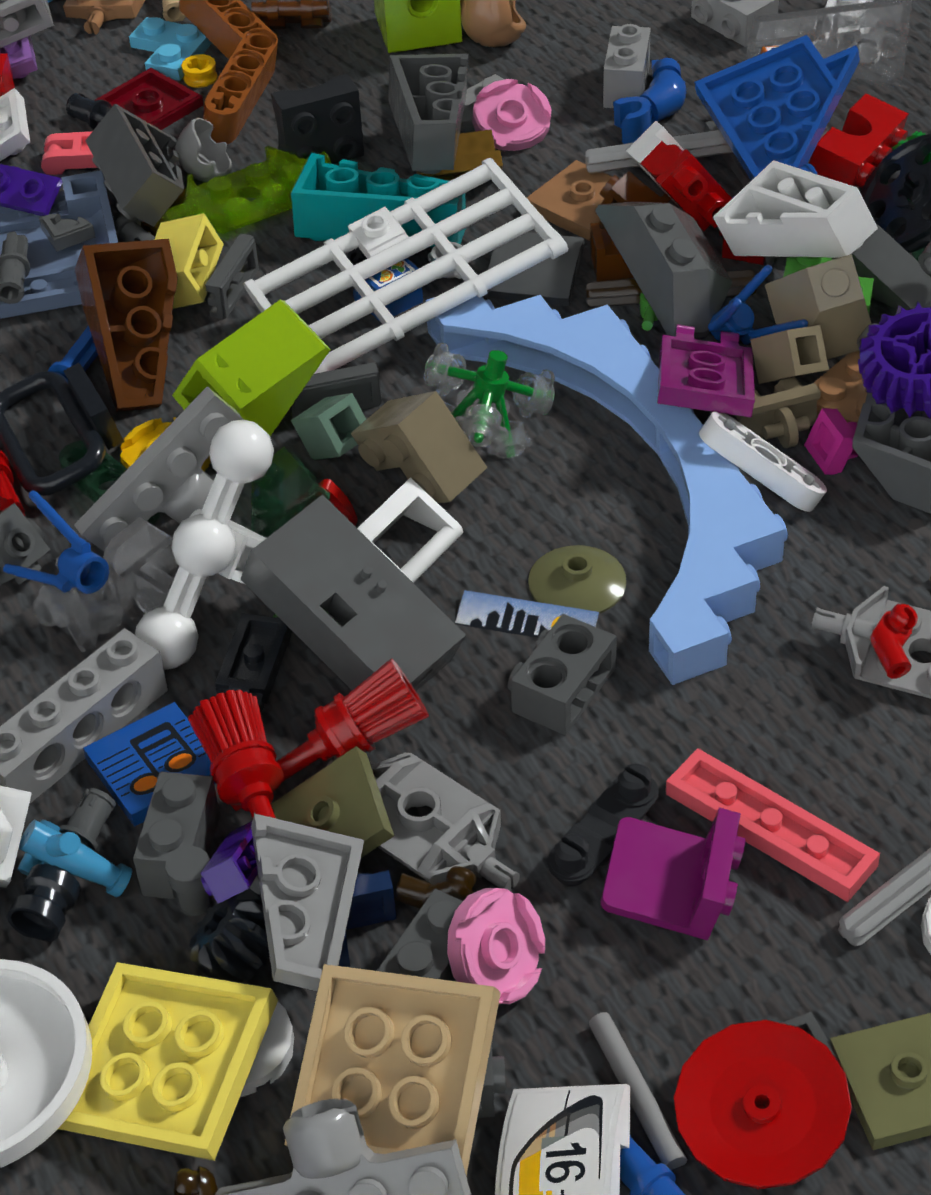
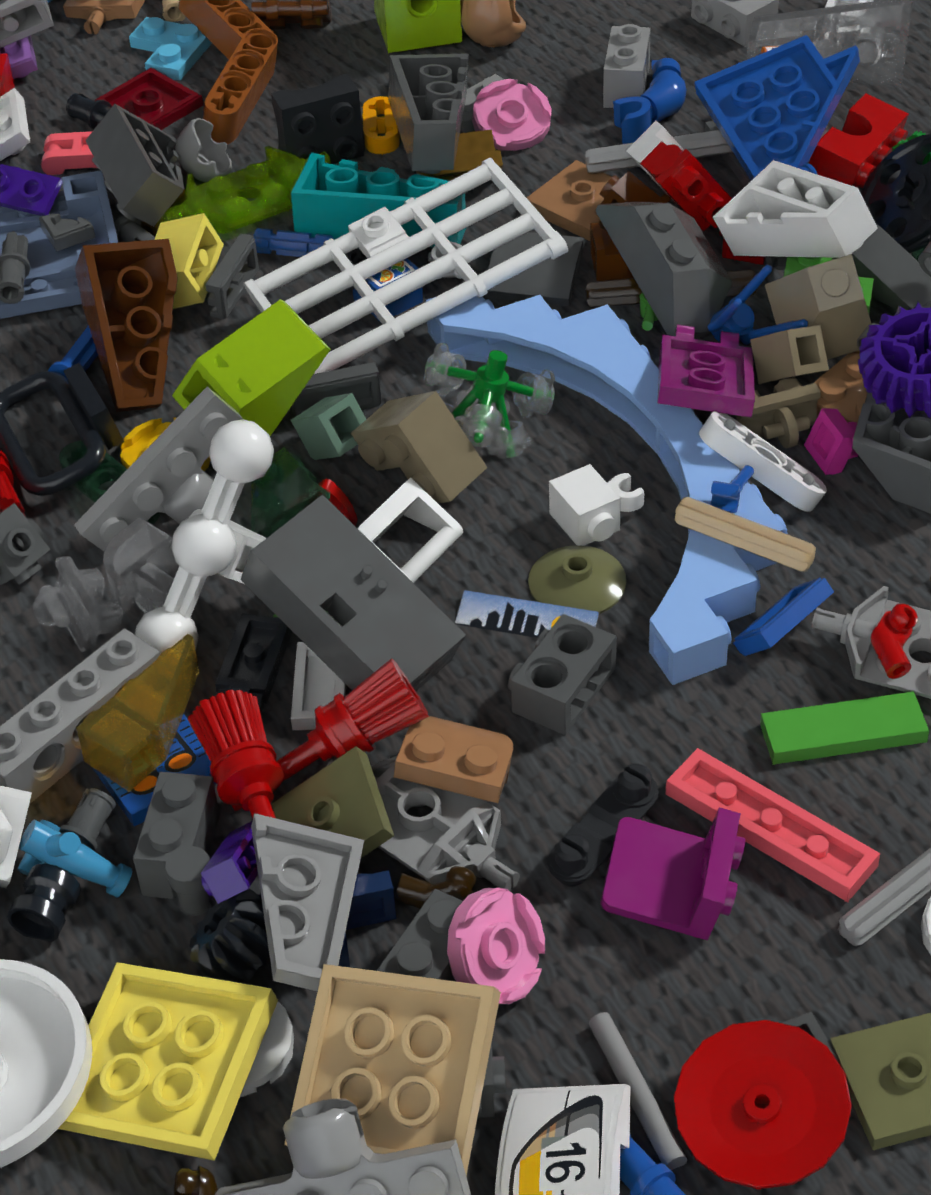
blue plant [3,490,109,594] -> none
yellow bush [181,54,218,88] -> none
none -> clear yellow slope [76,634,199,792]
none -> blue axle [254,228,334,257]
none -> white tile [291,642,347,730]
none -> light orange beam [362,96,400,154]
none -> medium nougat slope [393,716,513,803]
none -> white brick [549,464,644,546]
none -> tan axle [675,497,816,572]
none -> blue hand [710,465,754,513]
none -> blue tile [733,578,834,656]
none -> bright green tile [760,691,929,765]

